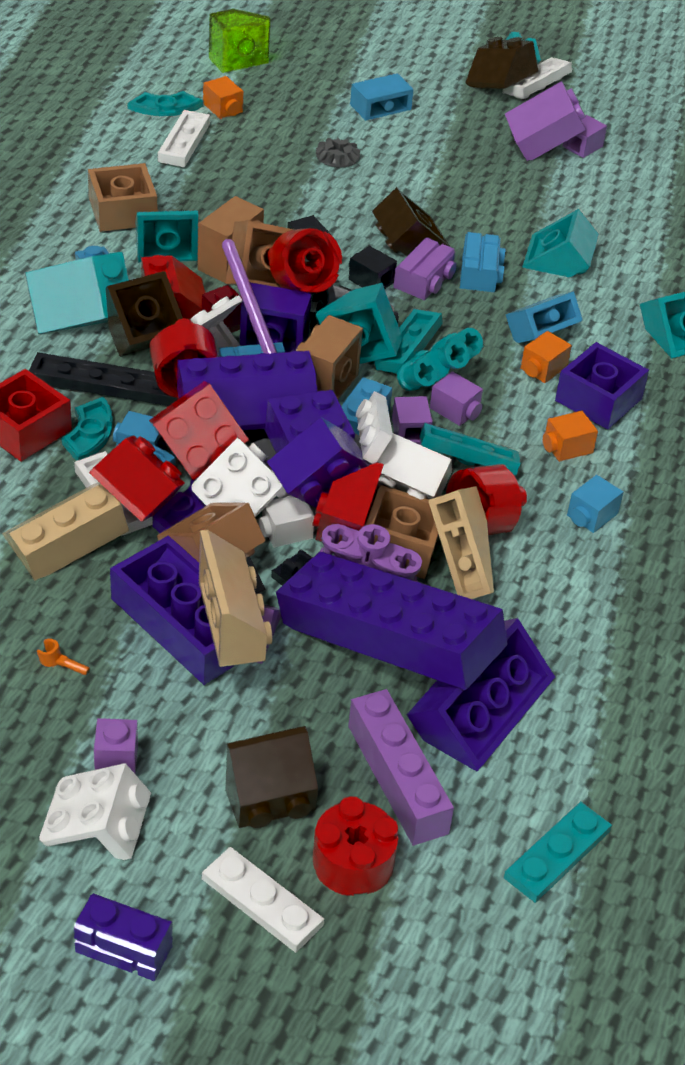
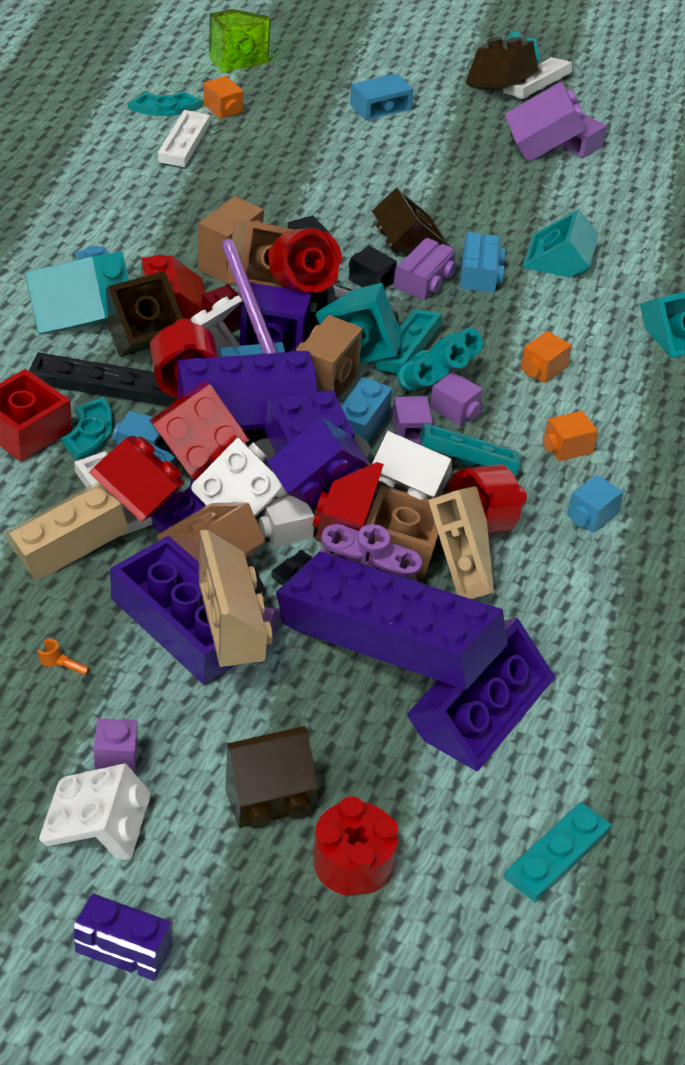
medium nougat brick [88,163,157,232] -> none
teal slope [135,211,198,263] -> none
white plate [202,847,324,953] -> none
dark grey gear [316,137,360,167] -> none
medium lavender brick [348,689,454,846] -> none
white plate [356,391,393,464] -> none
dark azure brick [505,291,583,343] -> none
dark purple brick [555,342,649,430] -> none

